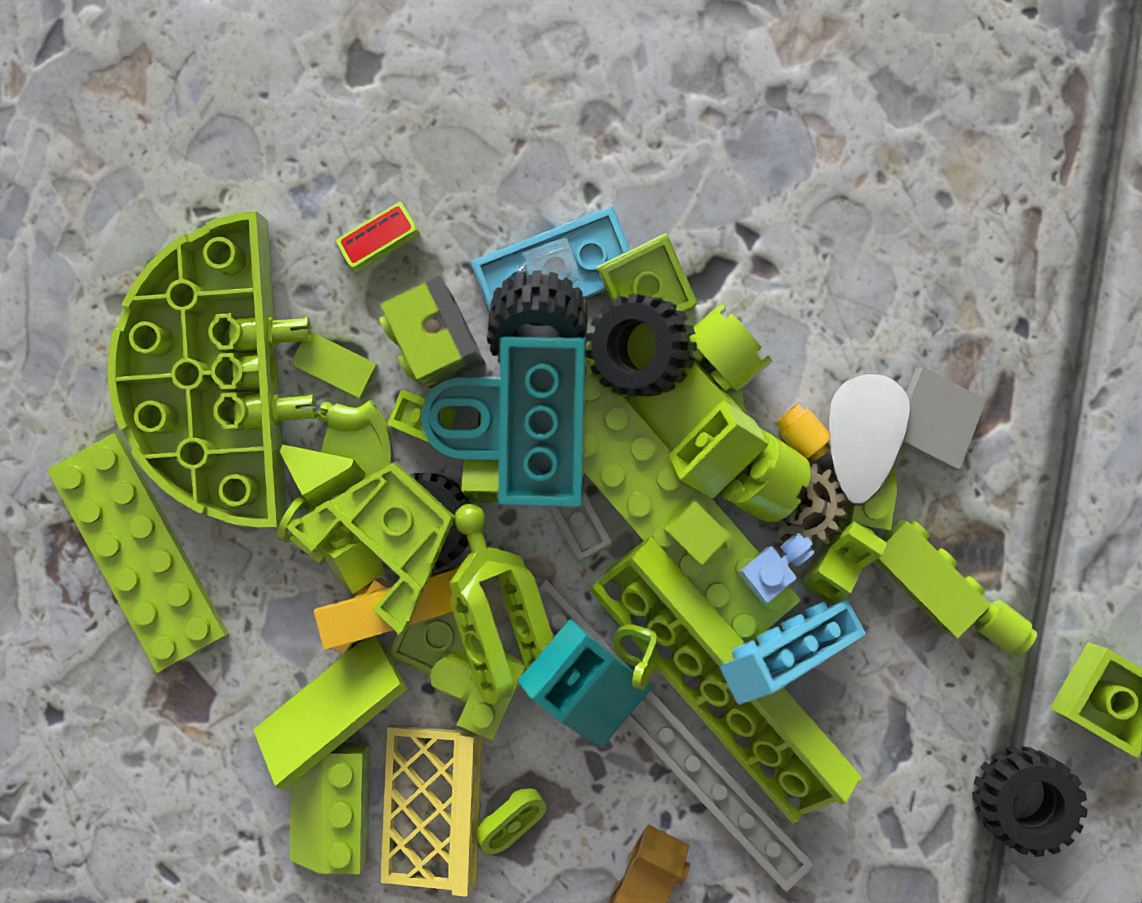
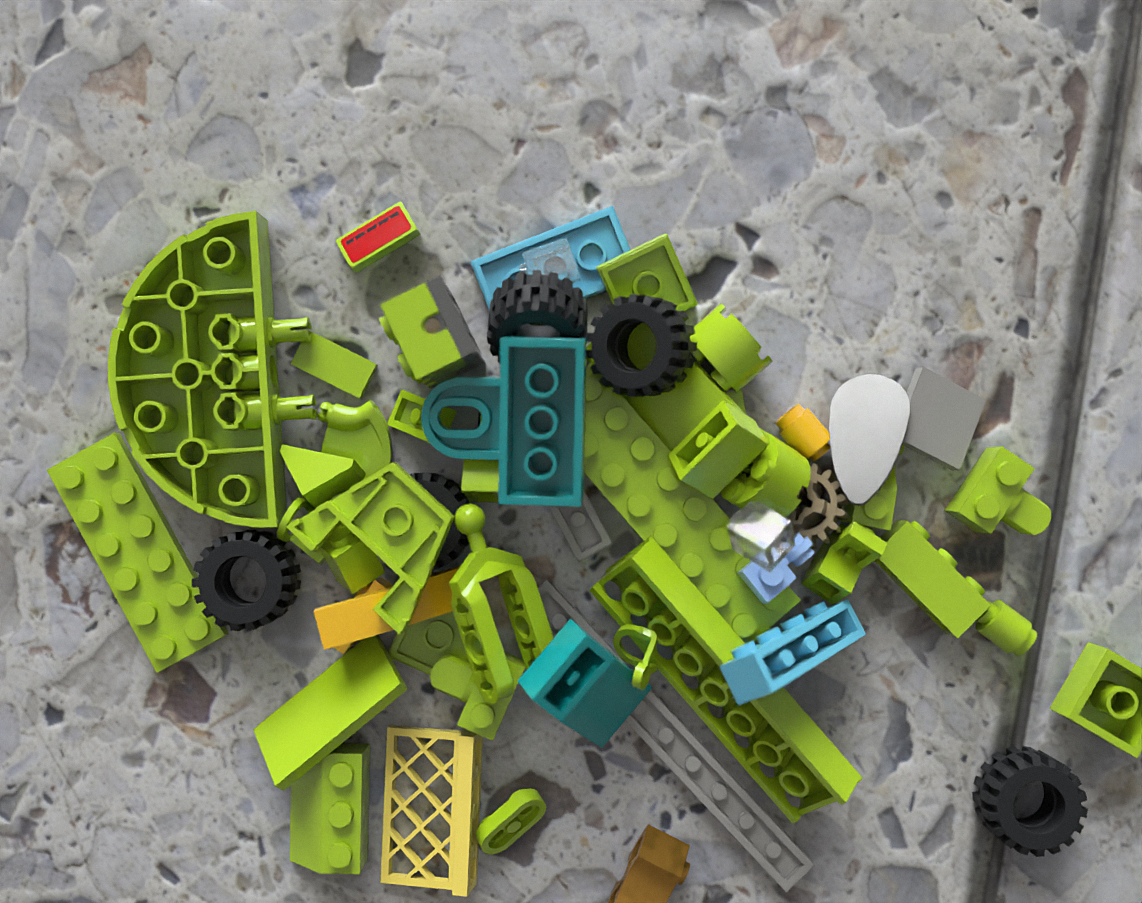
lime brick [664,500,730,565] -> none
none -> black tyre [192,530,301,631]
none -> clear brick [727,500,796,572]
none -> lime brick [944,446,1051,535]

